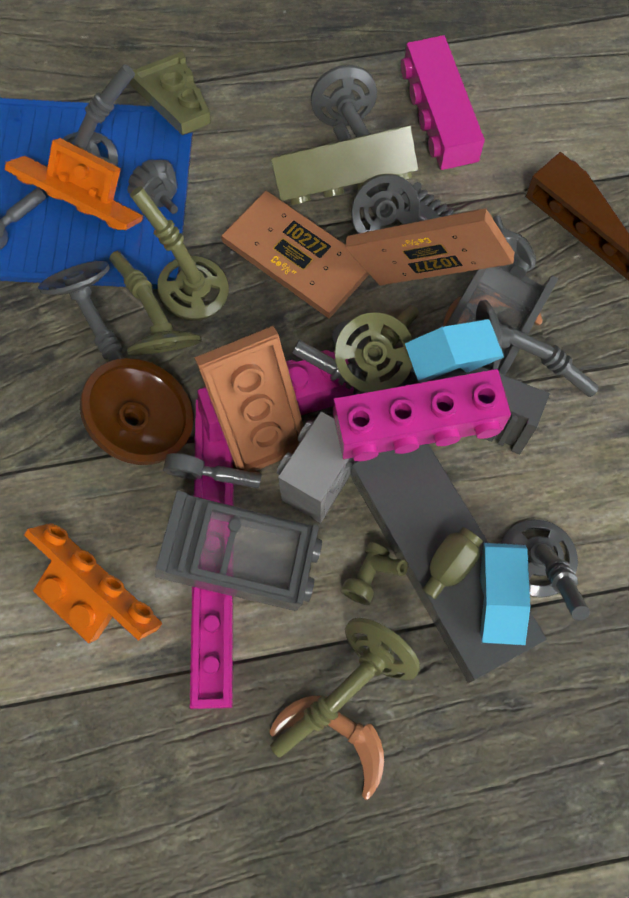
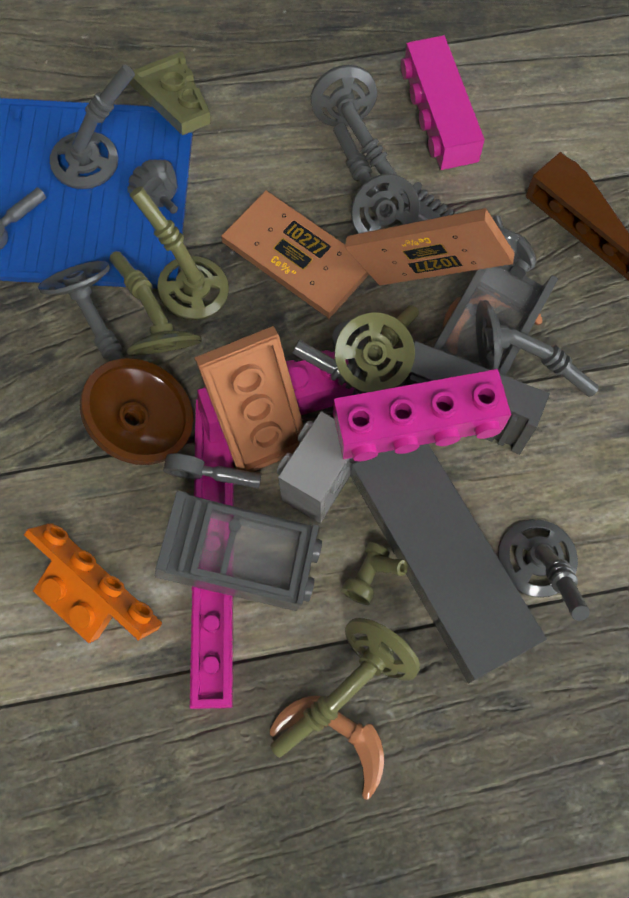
orange bracket [5,138,143,230] -> none
olive brick [271,124,418,205] -> none
medium azure slope [405,319,504,383] -> none
olive plant [422,527,483,600] -> none
medium azure slope [480,543,530,645] -> none

